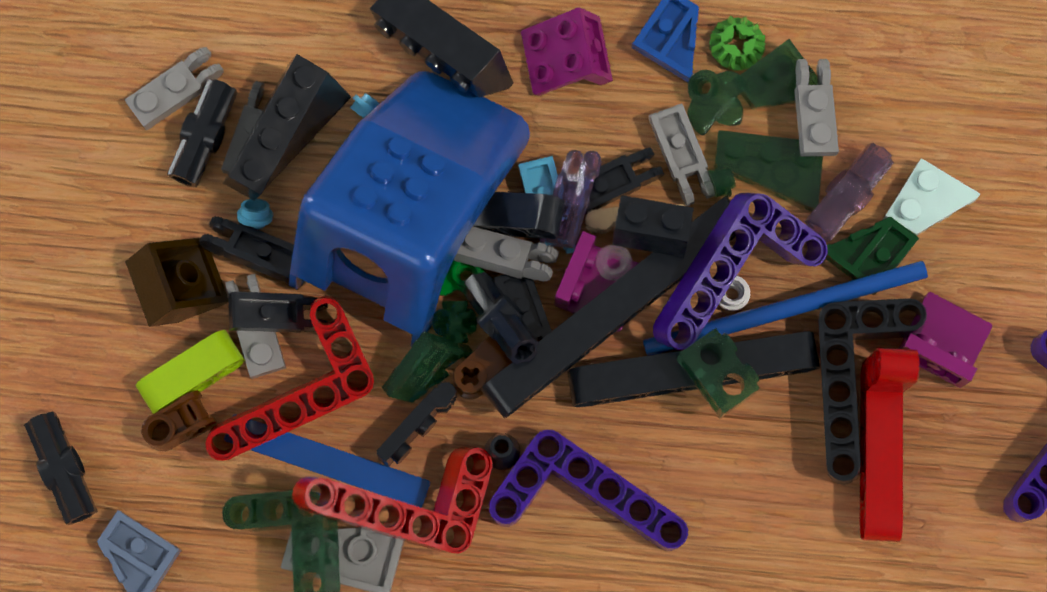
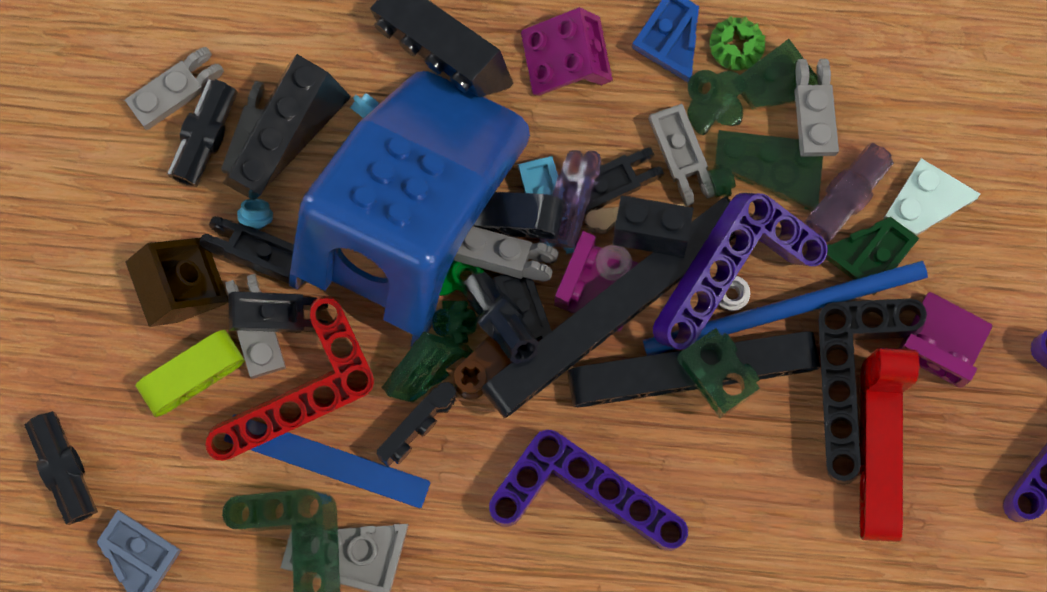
reddish brown piece [141,390,217,452] -> none
red beam [292,447,492,554] -> none
black cone [484,433,520,470] -> none

